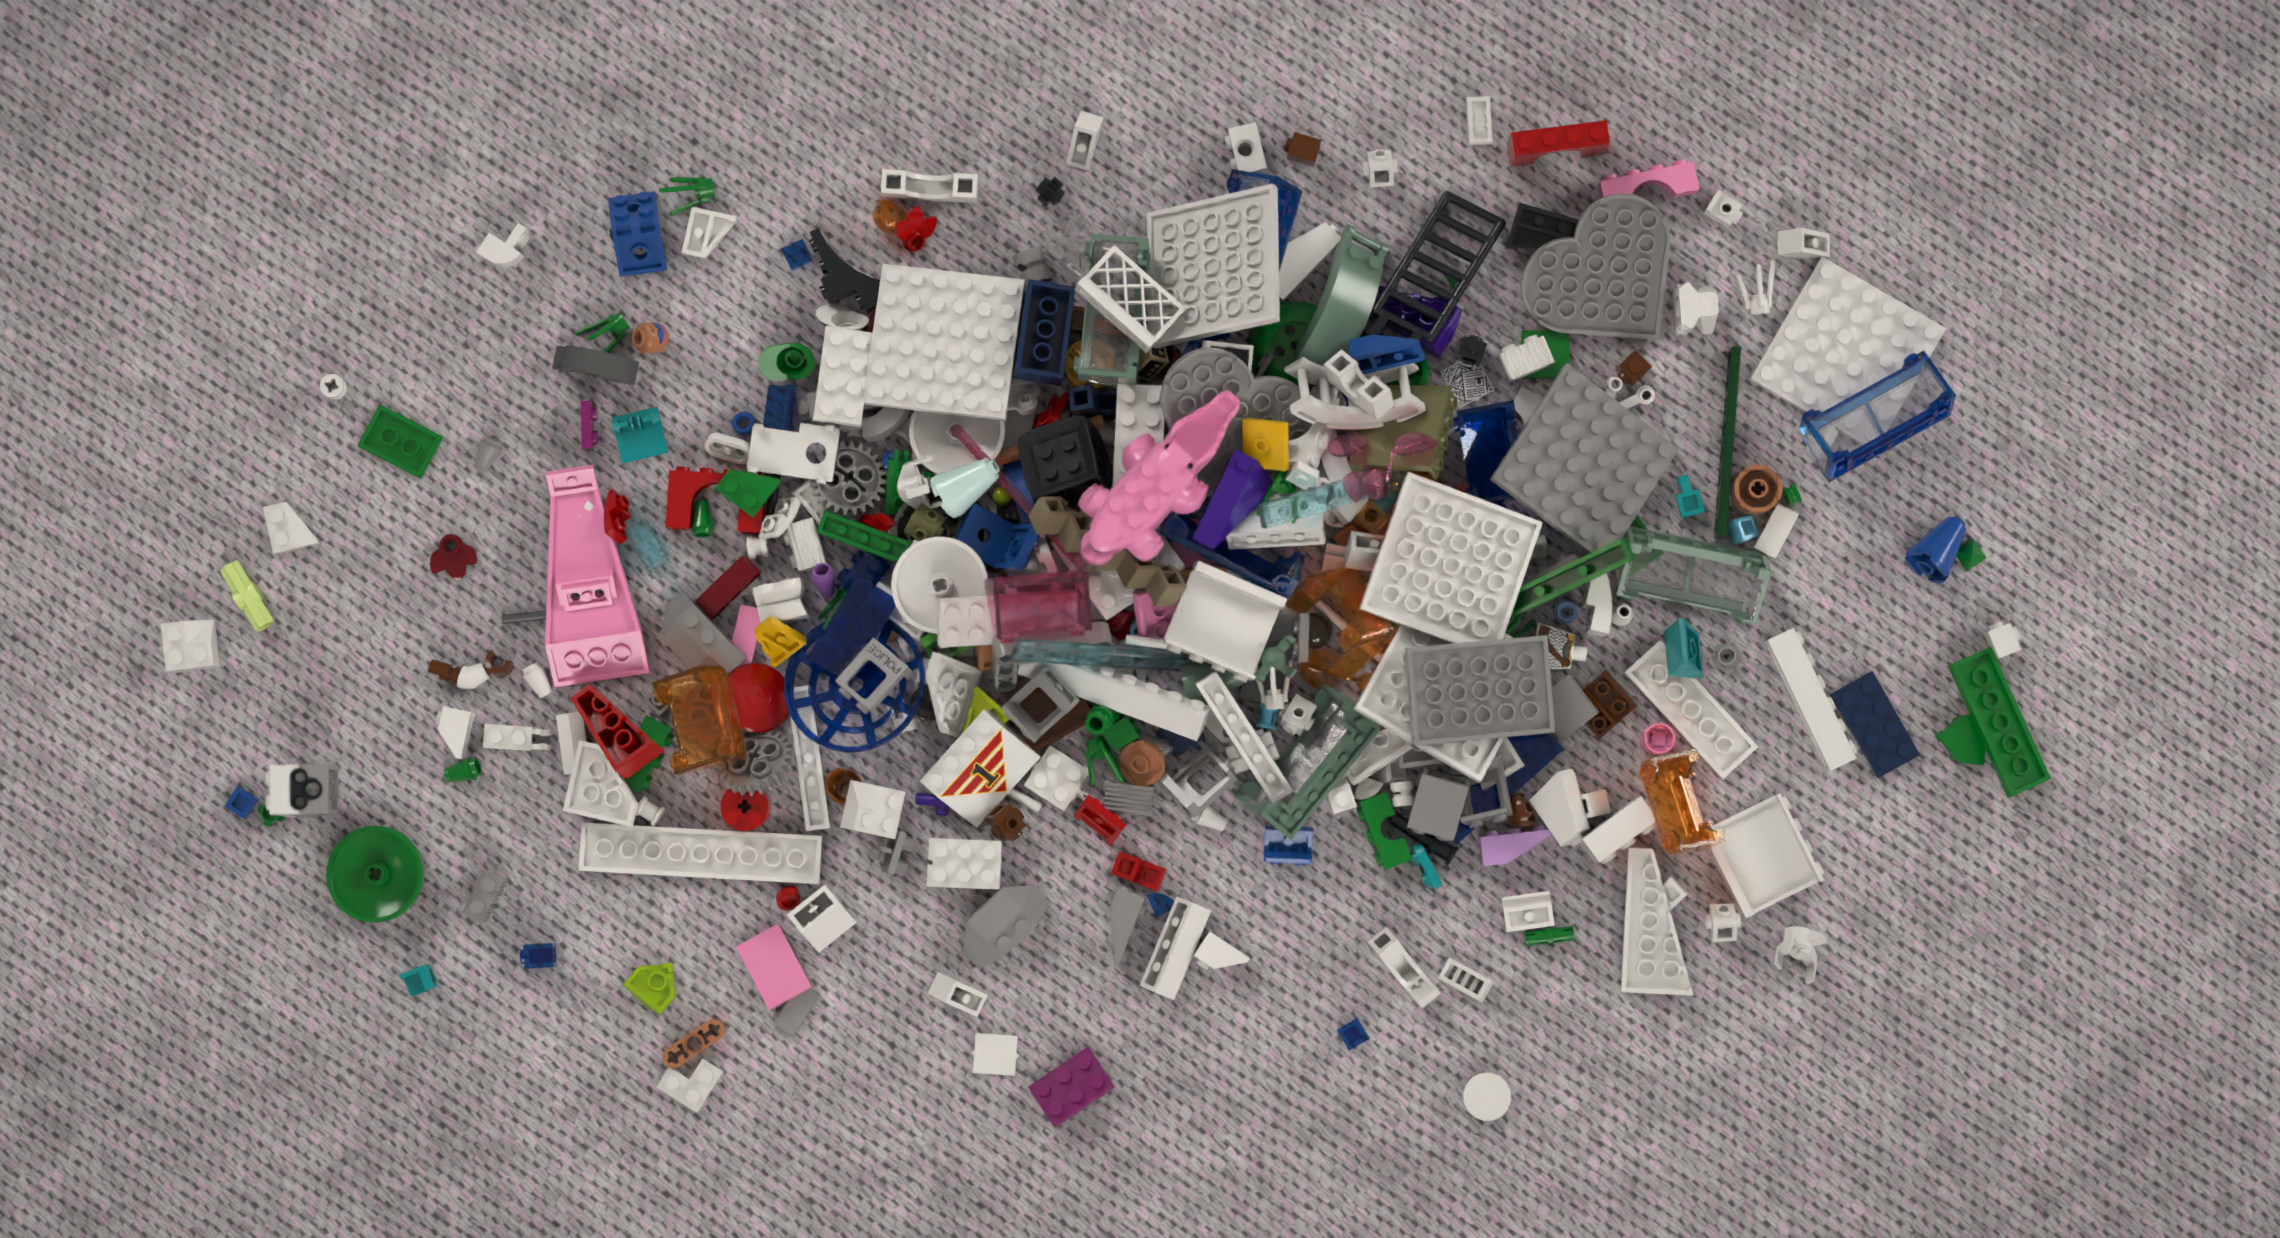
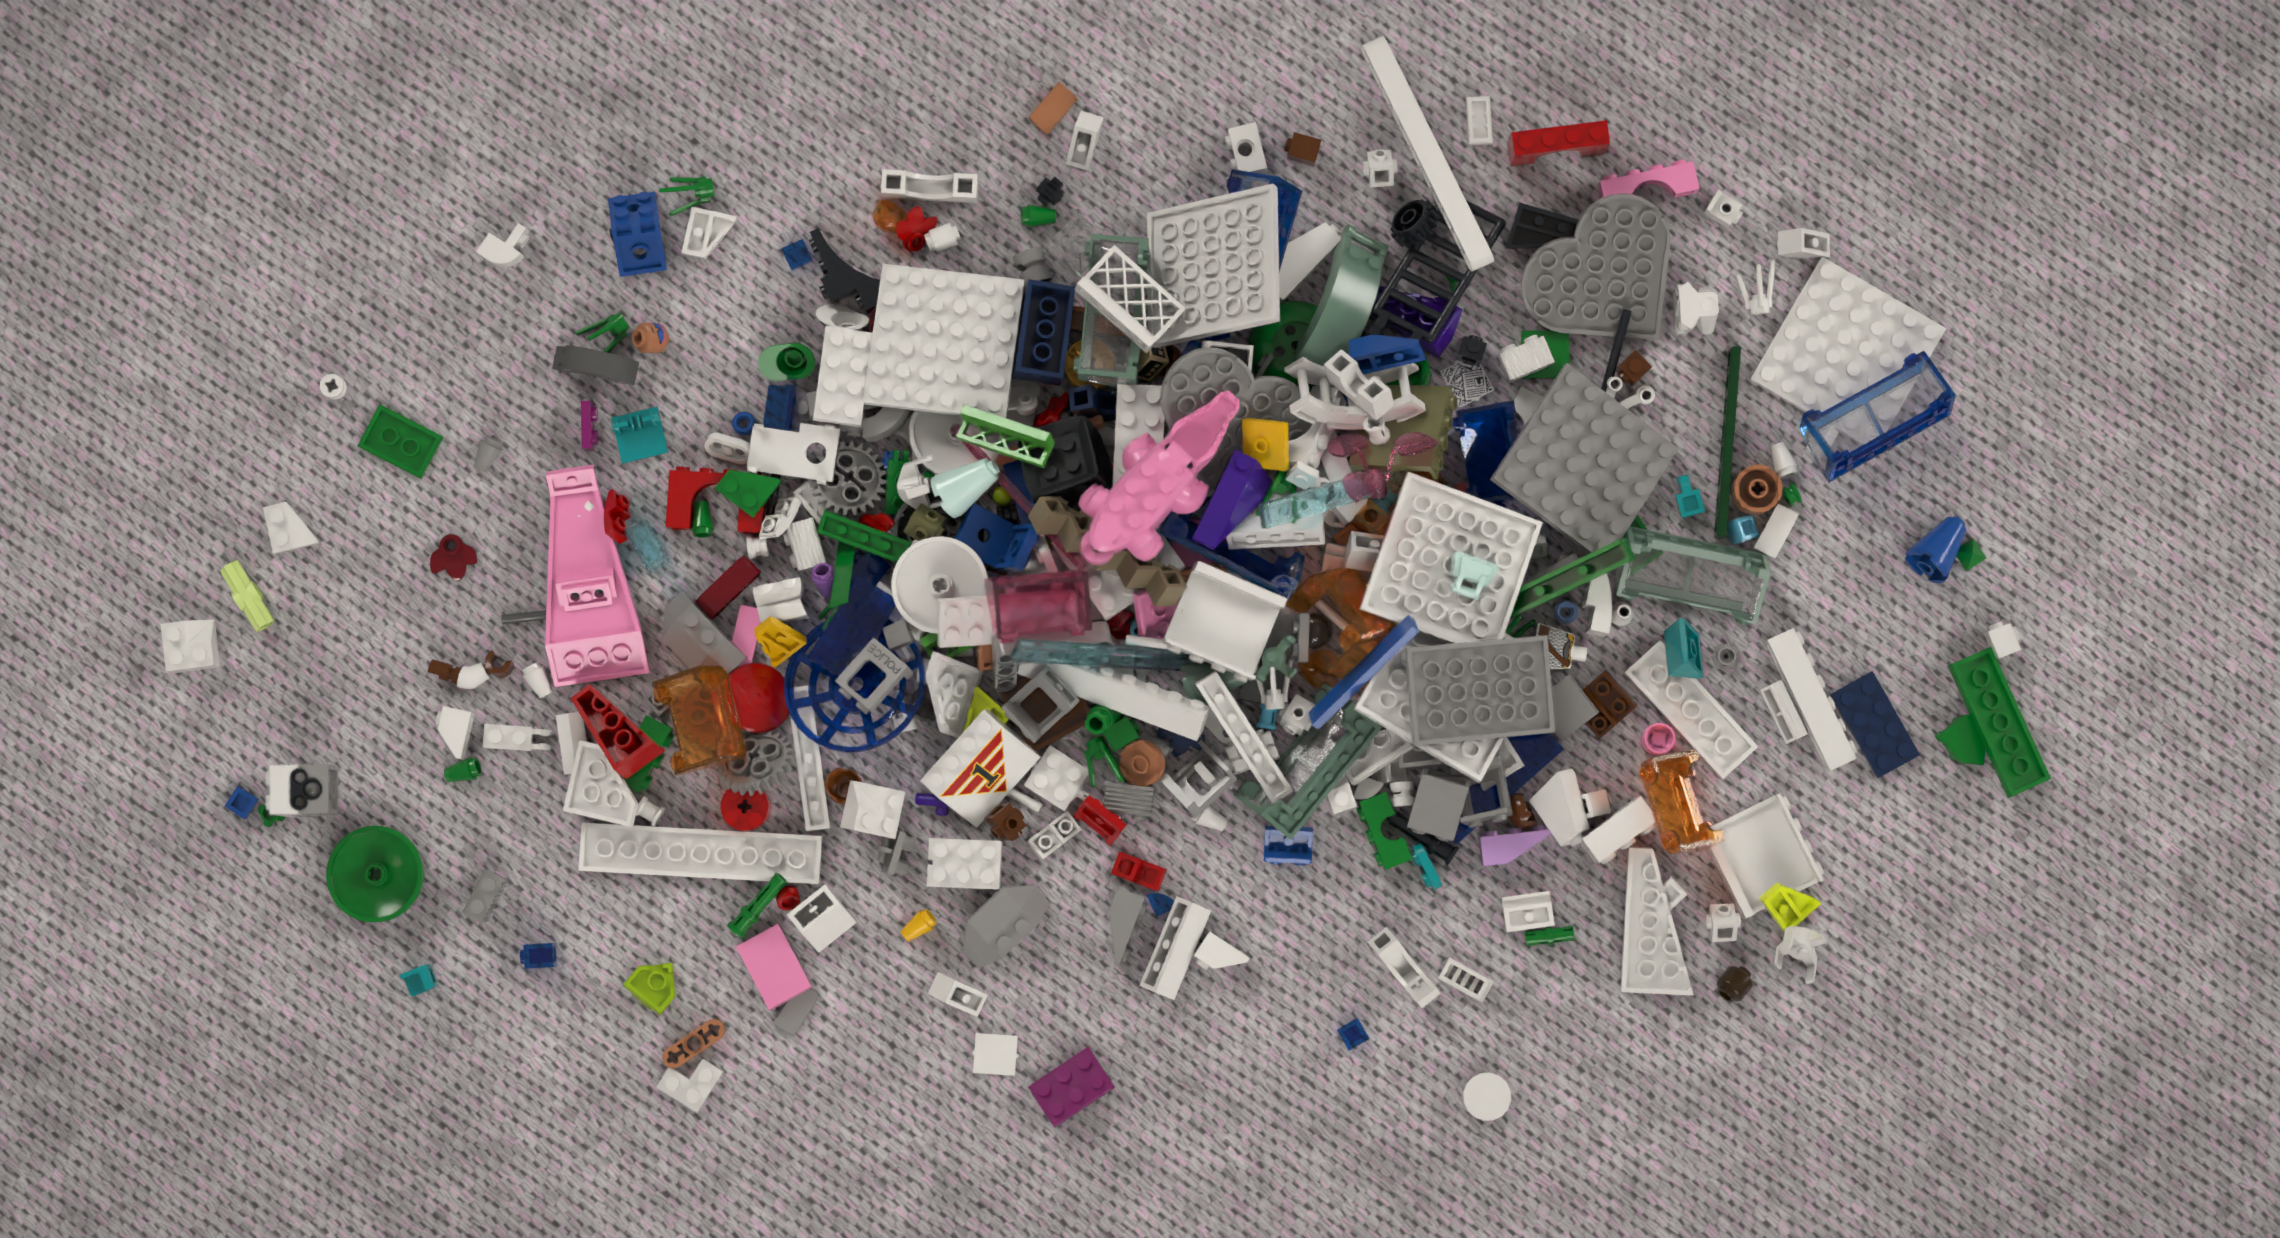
none -> green pin [727,872,787,938]
none -> green sticker [829,541,855,609]
none -> light grey tile [882,619,914,652]
none -> yellow cone [900,908,937,942]
none -> white brick [924,223,961,253]
none -> bright green fence [956,405,1055,468]
none -> green cone [1021,204,1056,228]
none -> white slope [1027,811,1082,861]
none -> nougat slope [1029,82,1078,135]
none -> white tile [1194,761,1218,788]
none -> blue tile [1308,614,1419,729]
none -> white beam [1361,36,1494,272]
none -> white bush [1363,415,1390,445]
none -> black gear [1390,199,1440,248]
none -> light aqua piece [1450,552,1499,600]
none -> black bar [1601,309,1632,392]
none -> dark brown head [1717,966,1753,1002]
none -> neon yellow wing [1759,882,1821,932]
none -> white piece [1760,679,1809,744]
none -> white cone [1770,442,1798,480]

